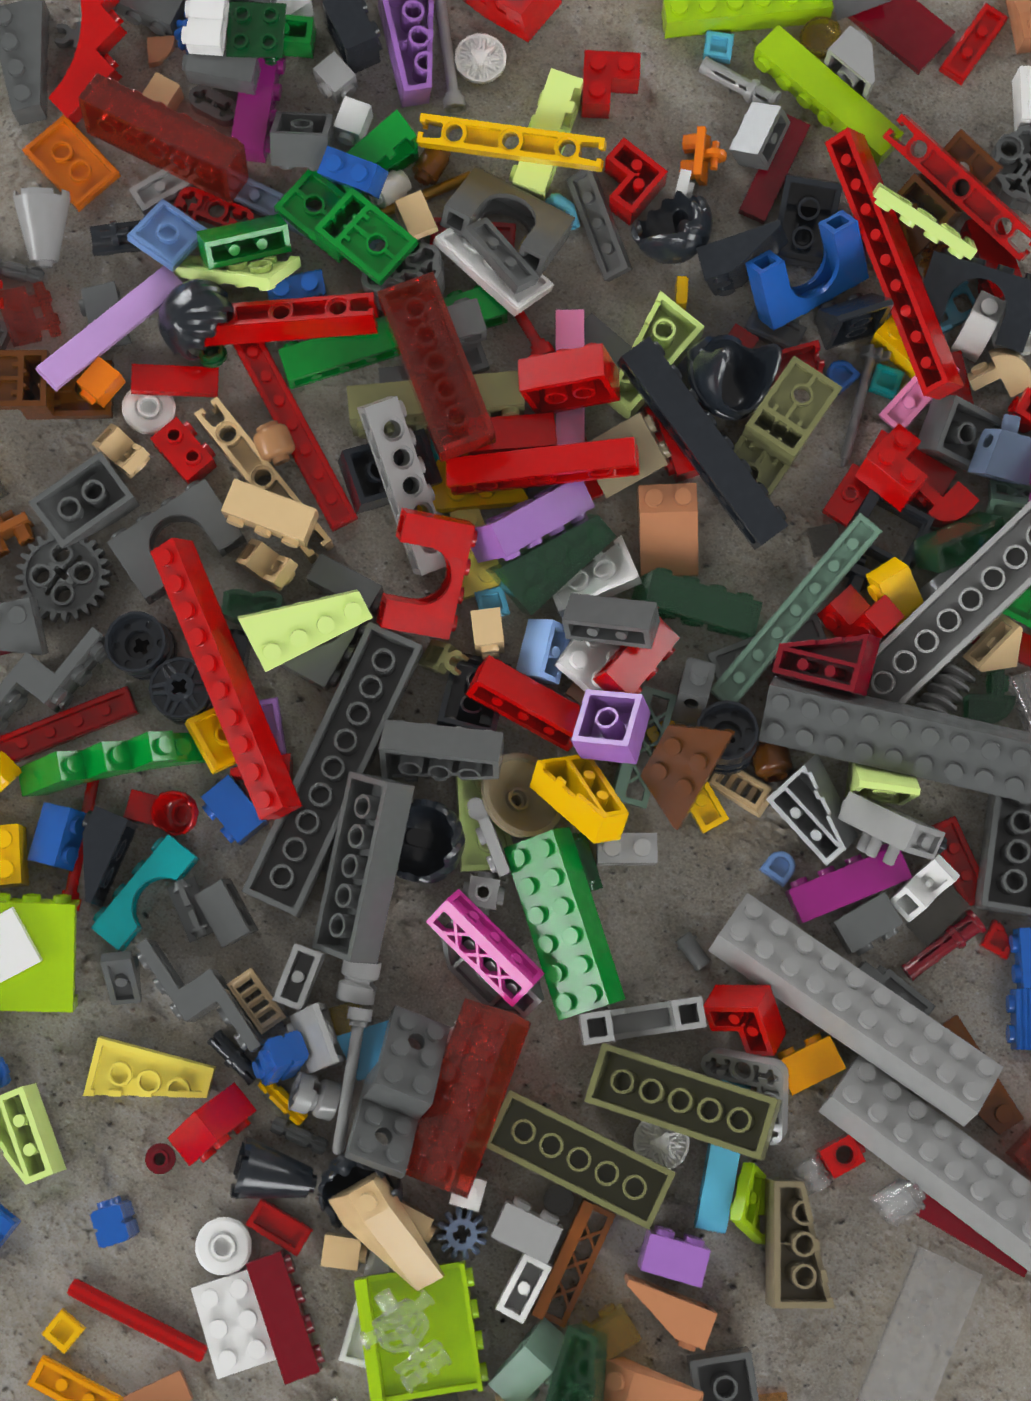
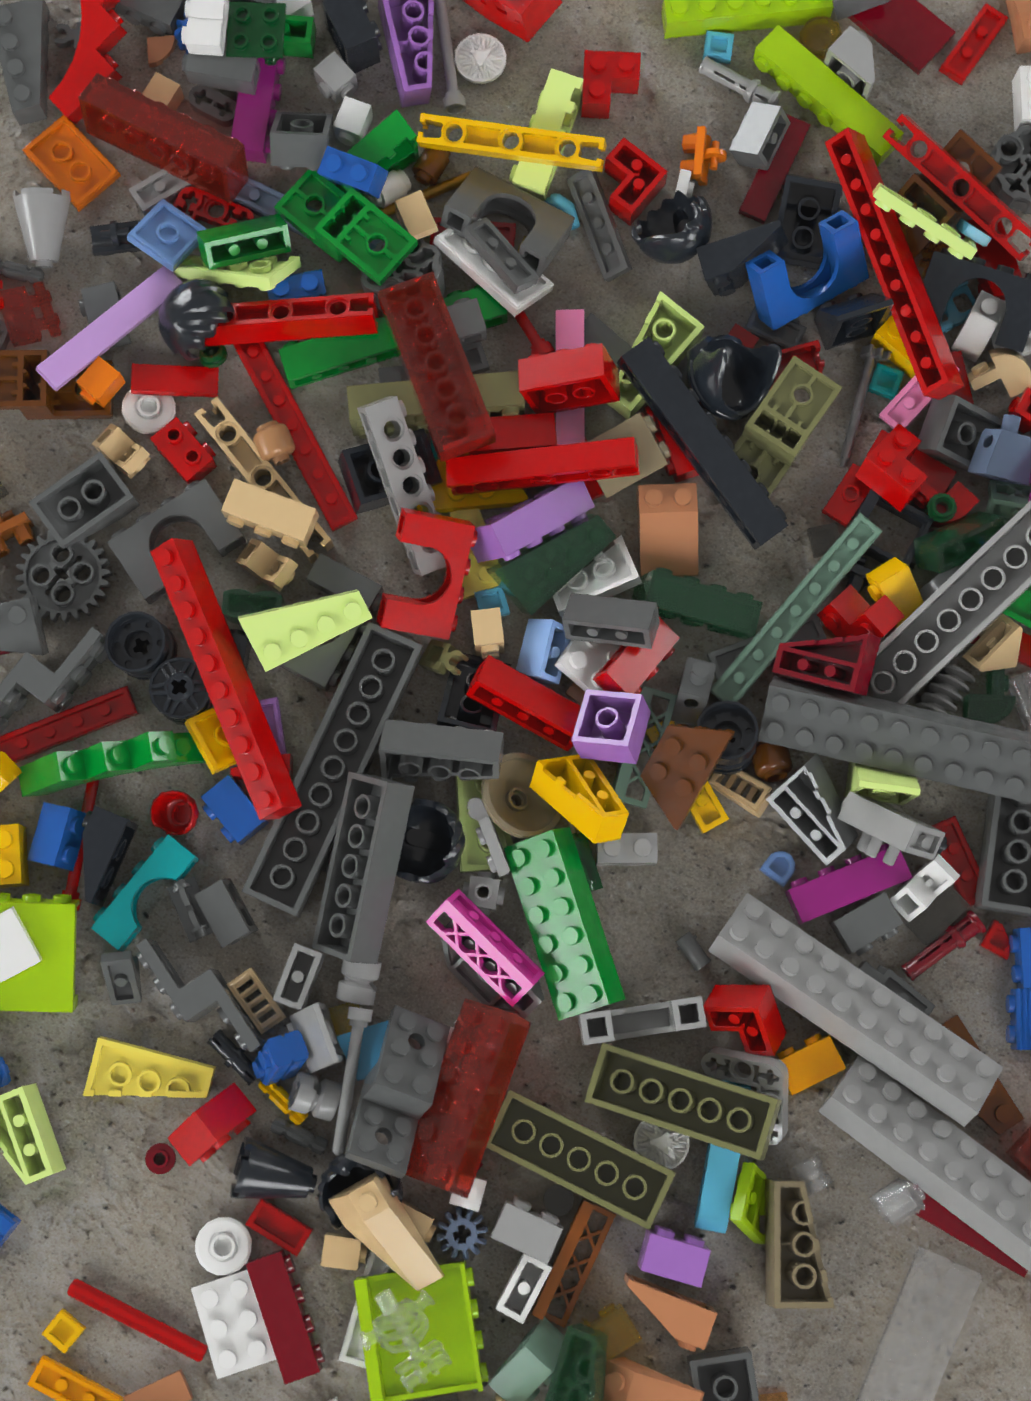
blue brick [90,1196,140,1248] -> none
red tile [123,789,157,826] -> none
yellow tile [674,276,689,311] -> none
red brick [815,1133,866,1179] -> none
blue tile [825,360,861,396] -> none
none -> dark green plate [927,493,957,523]
none -> medium azure tile [956,218,992,247]

